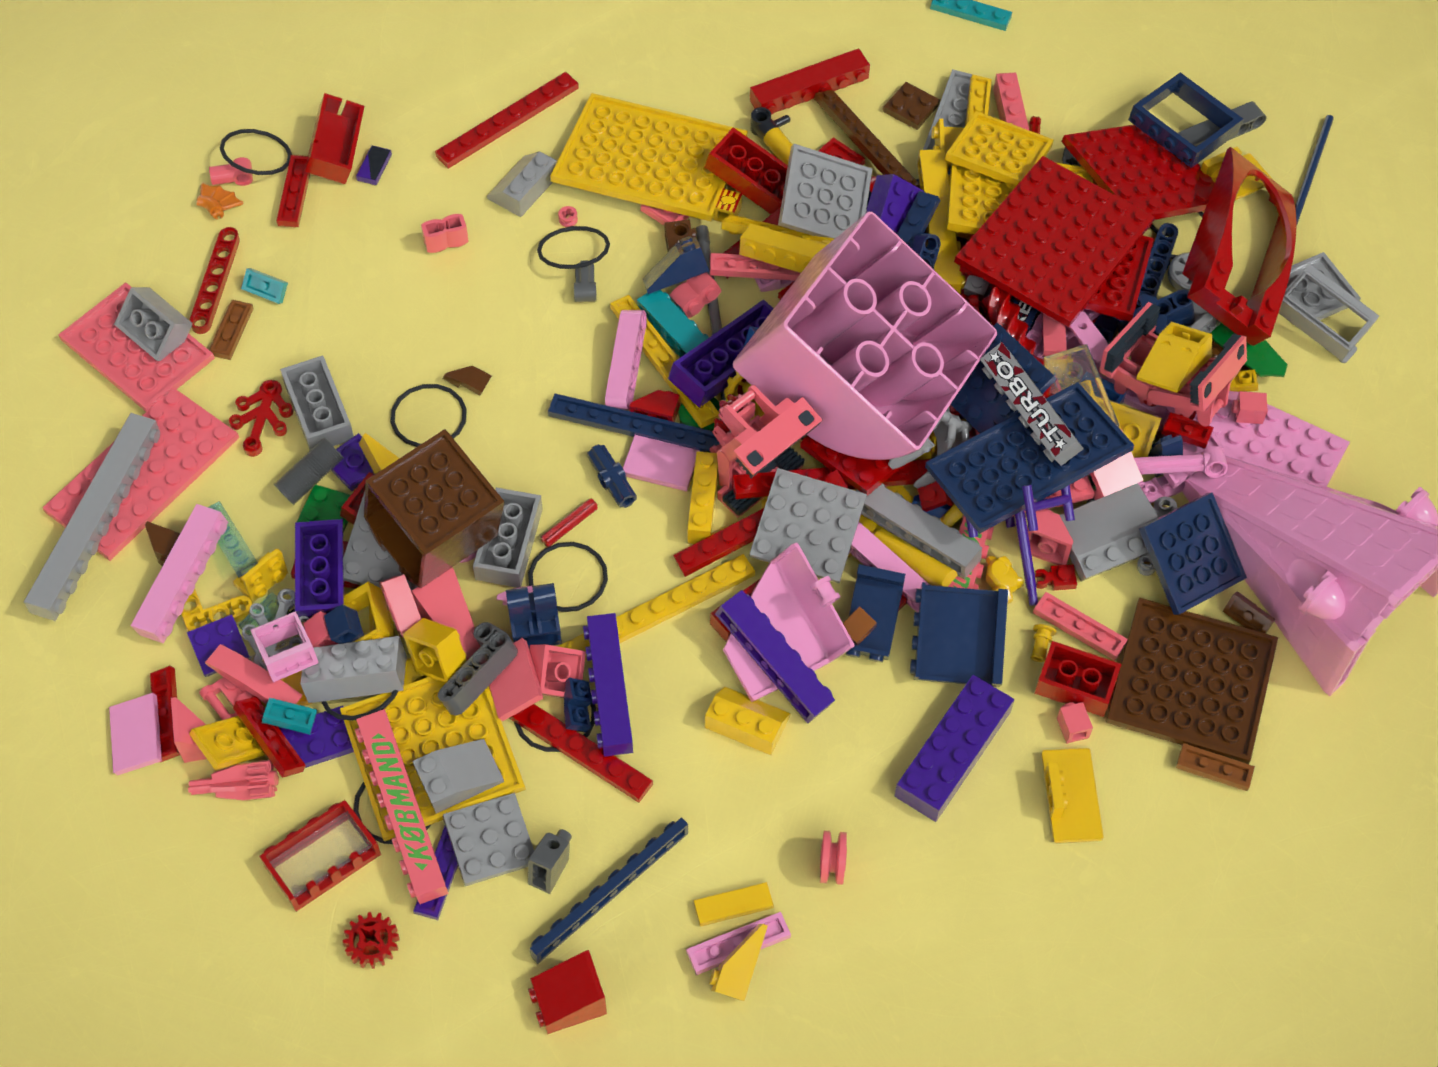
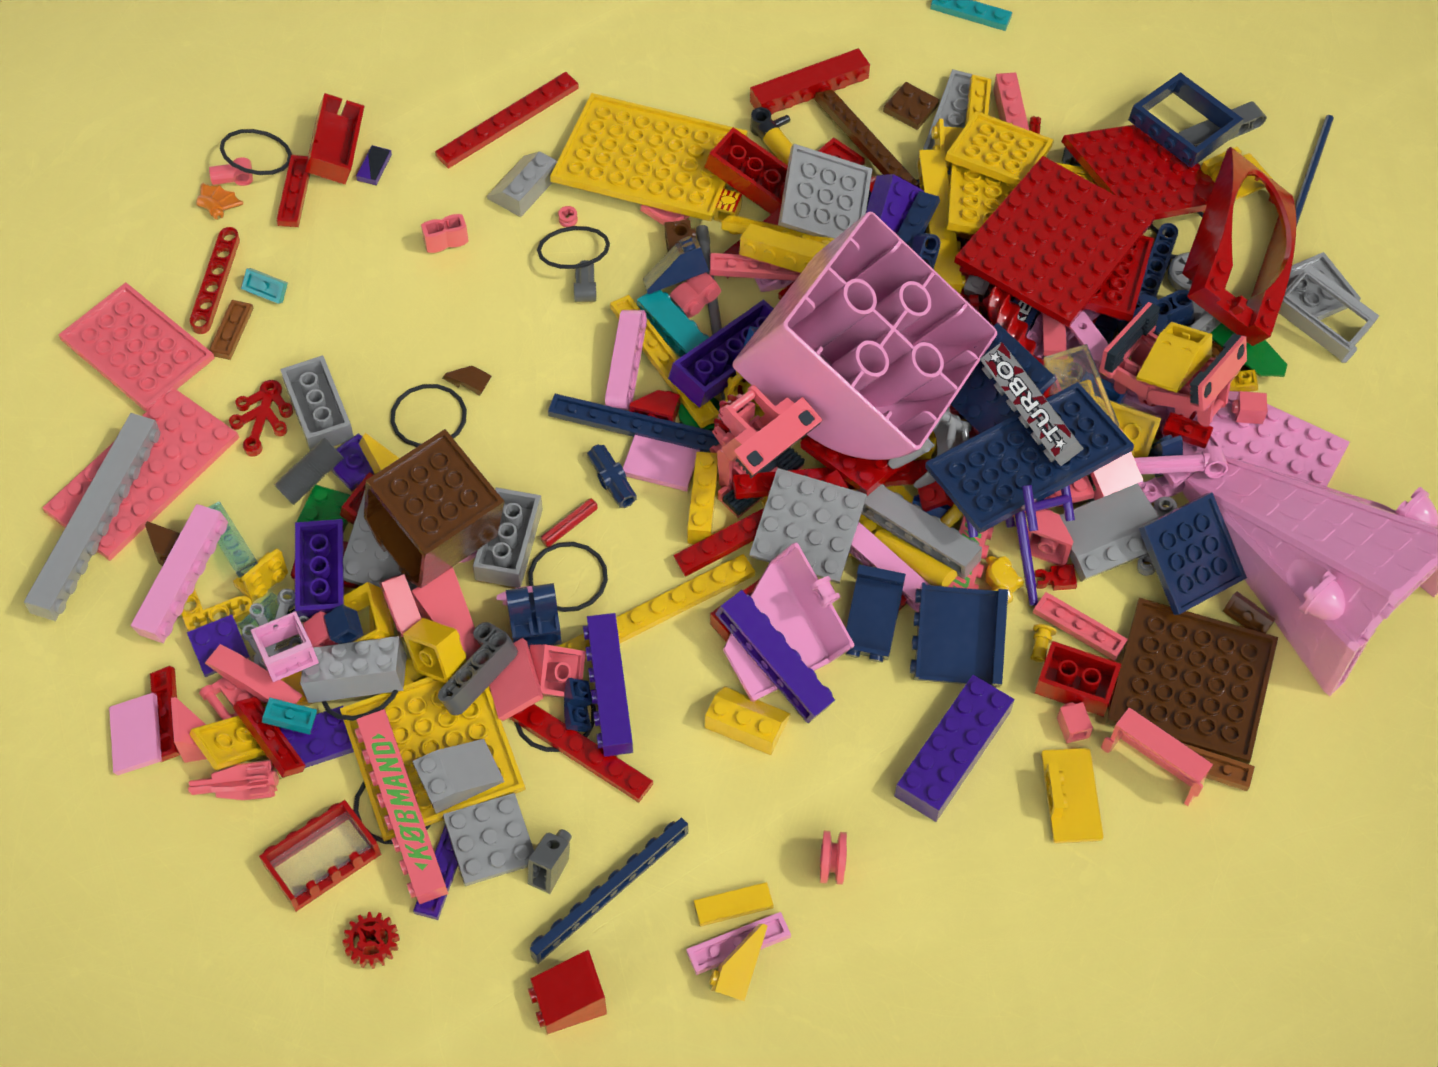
light grey slope [114,287,193,361] -> none
dark orange brick [843,606,877,646] -> none
none -> coral piece [1101,707,1213,806]

